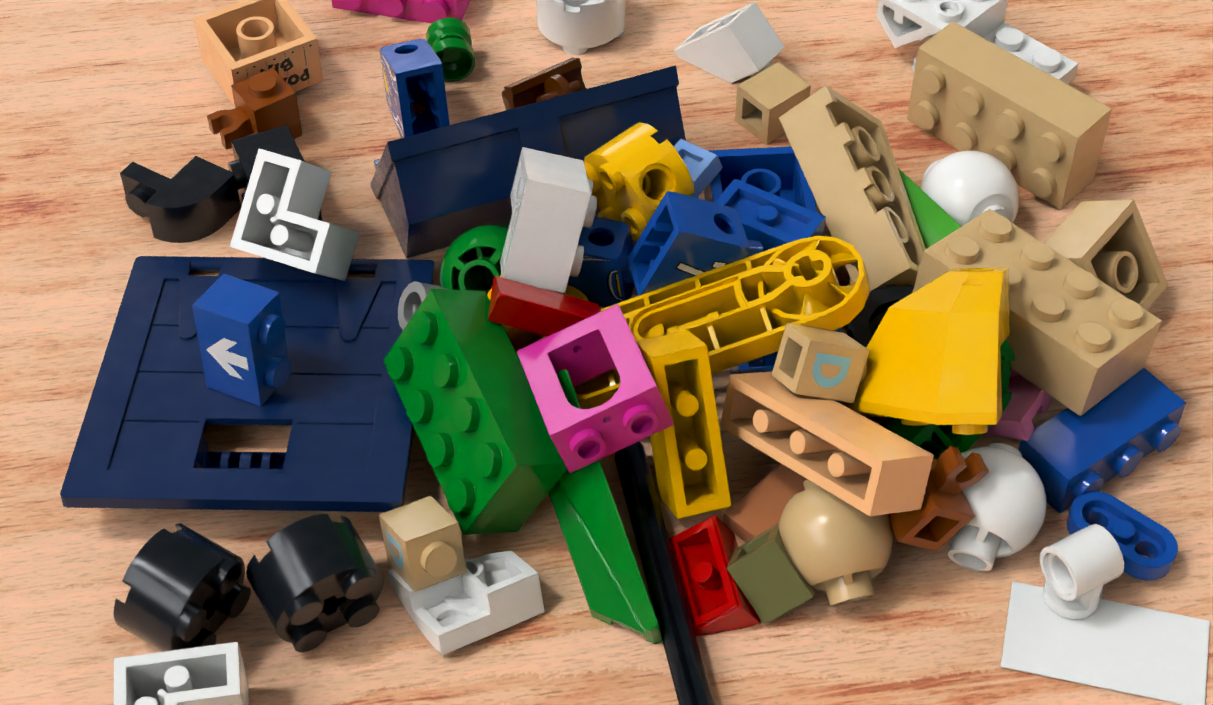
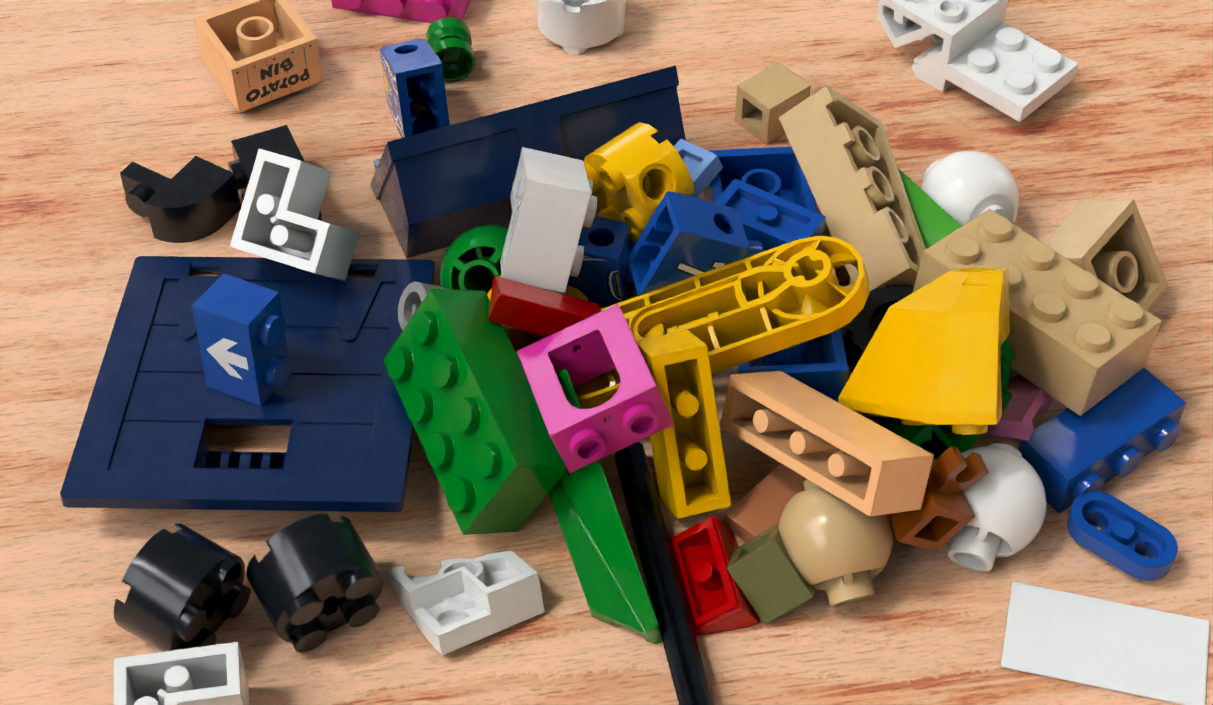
dark orange brick [207,67,302,150] -> none
tan brick [379,496,467,592] -> none
reddish brown hips [502,57,587,110] -> none
white slope [674,2,785,83] -> none
tan brick [771,323,870,403] -> none
tan brick [907,21,1112,210] -> none
white piece [1040,524,1124,620] -> none

